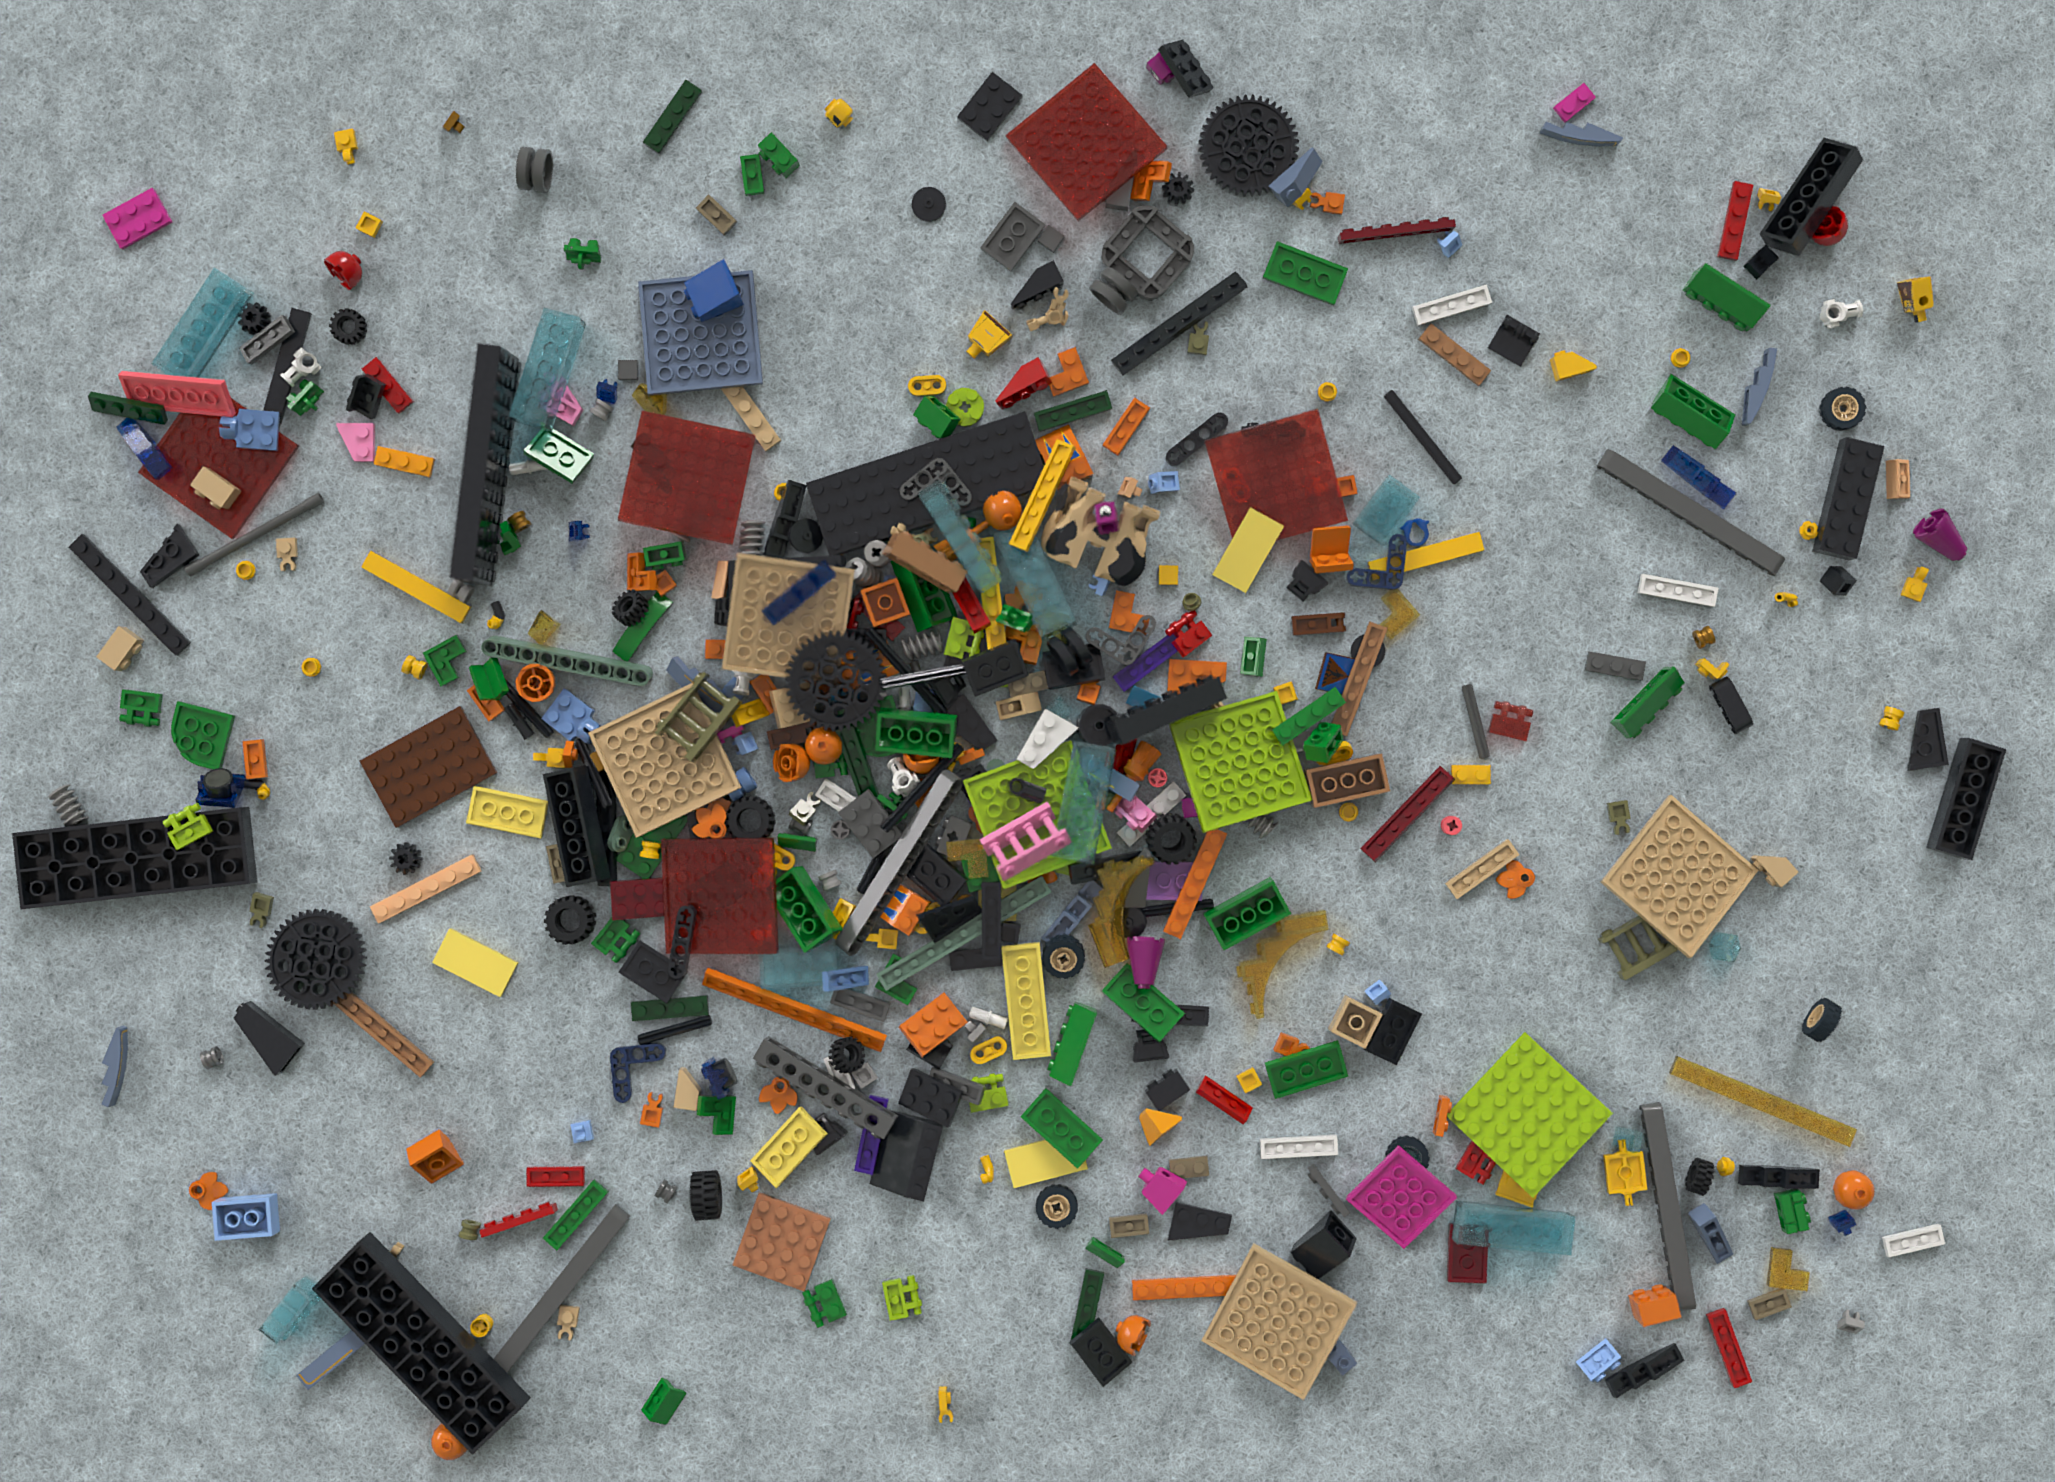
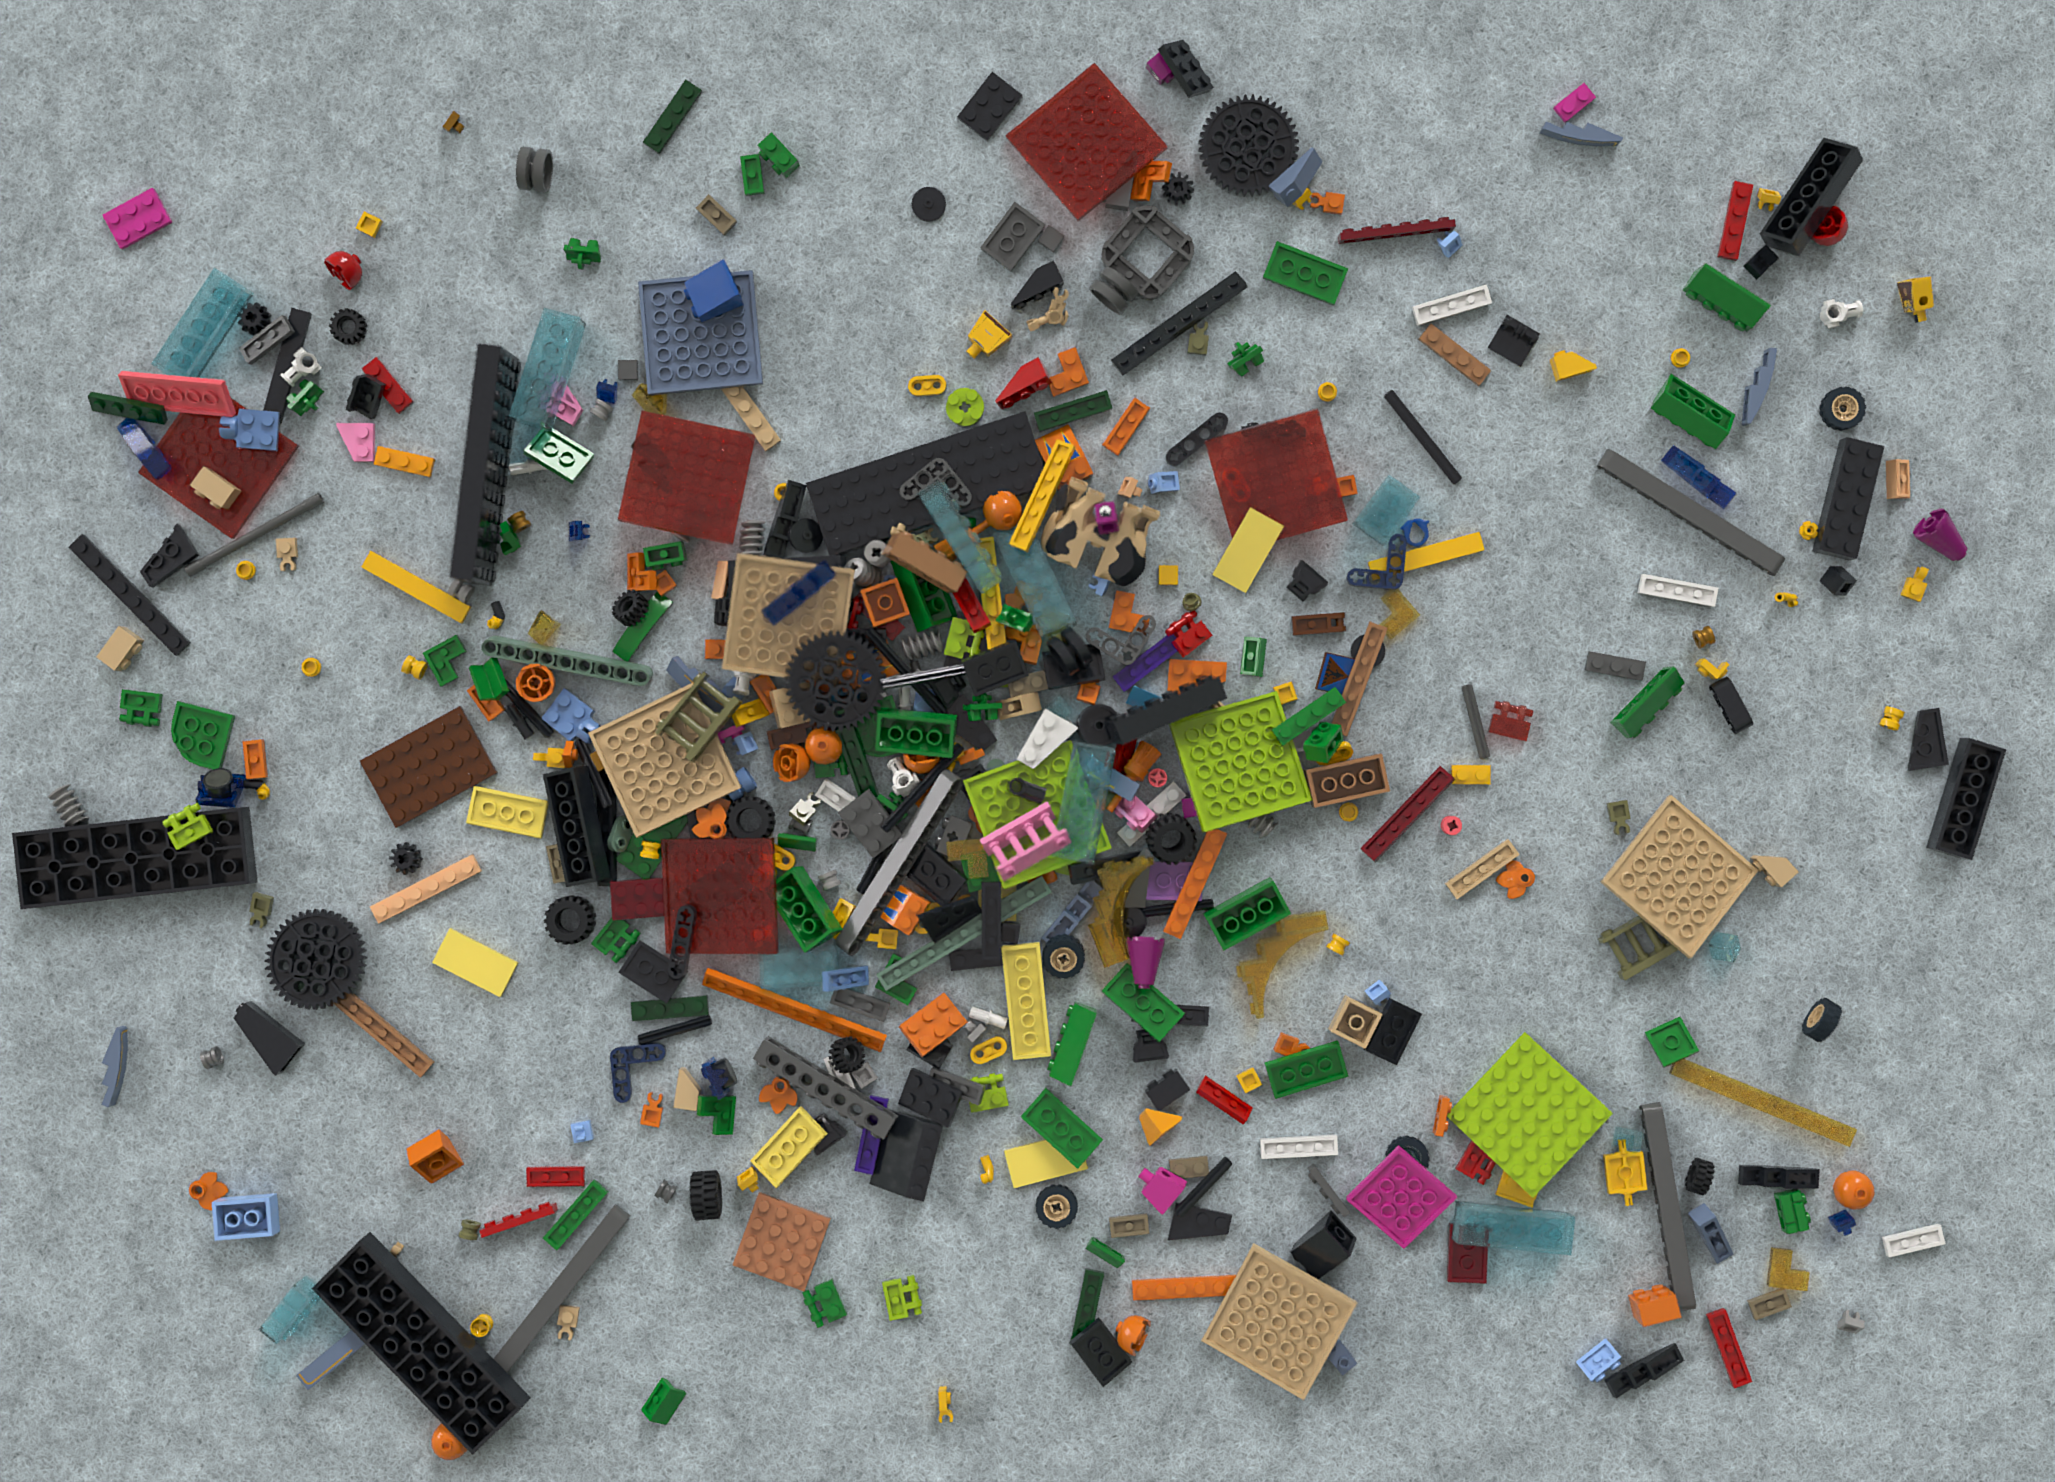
yellow plate [334,128,358,165] -> none
yellow head [824,98,853,128] -> none
green brick [913,396,961,439] -> none
orange bracket [1309,525,1354,573] -> none
yellow plate [1717,1157,1735,1176] -> none
none -> green hips [963,693,1002,721]
none -> black axle [1174,1157,1232,1218]
none -> green hips [1227,342,1264,377]
none -> green plate [1645,1017,1699,1068]

